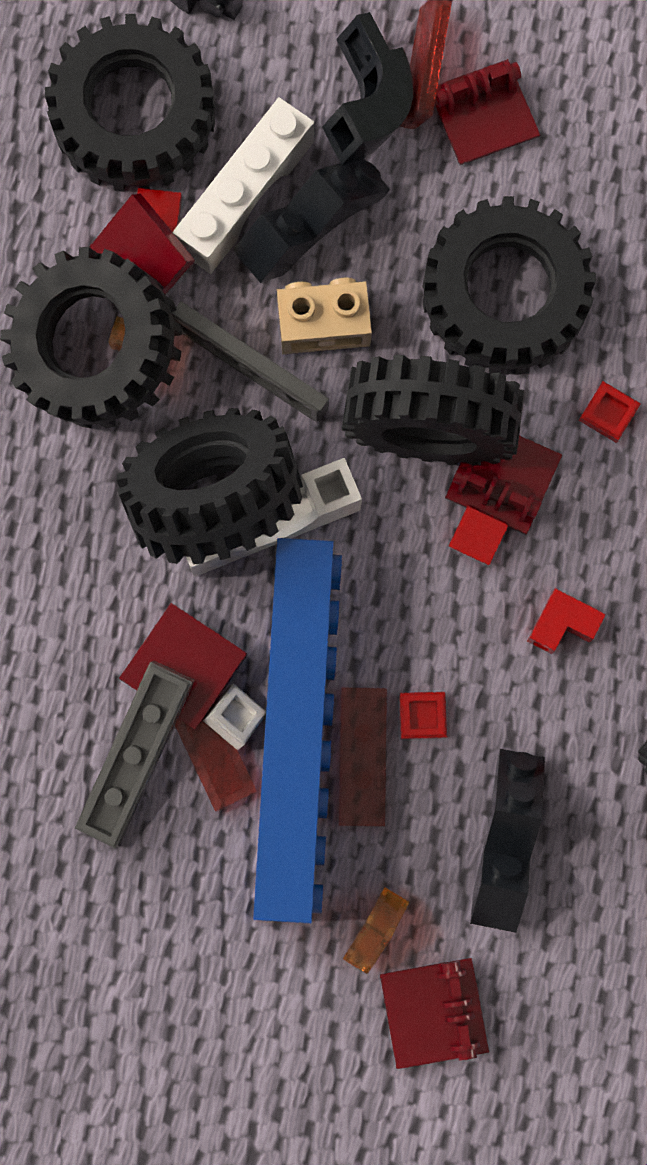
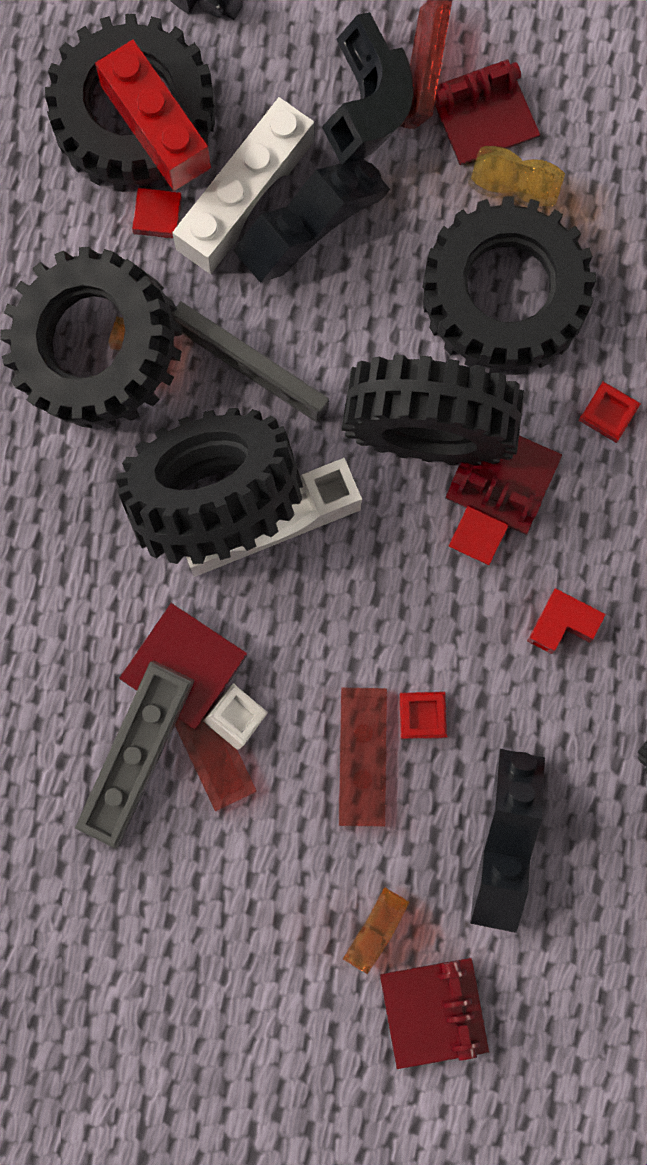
dark red tile [89,193,195,295] -> none
blue brick [253,538,342,923] -> none
tan brick [277,278,372,354] -> none
none -> red brick [95,39,211,191]
none -> clear yellow brick [468,146,565,210]

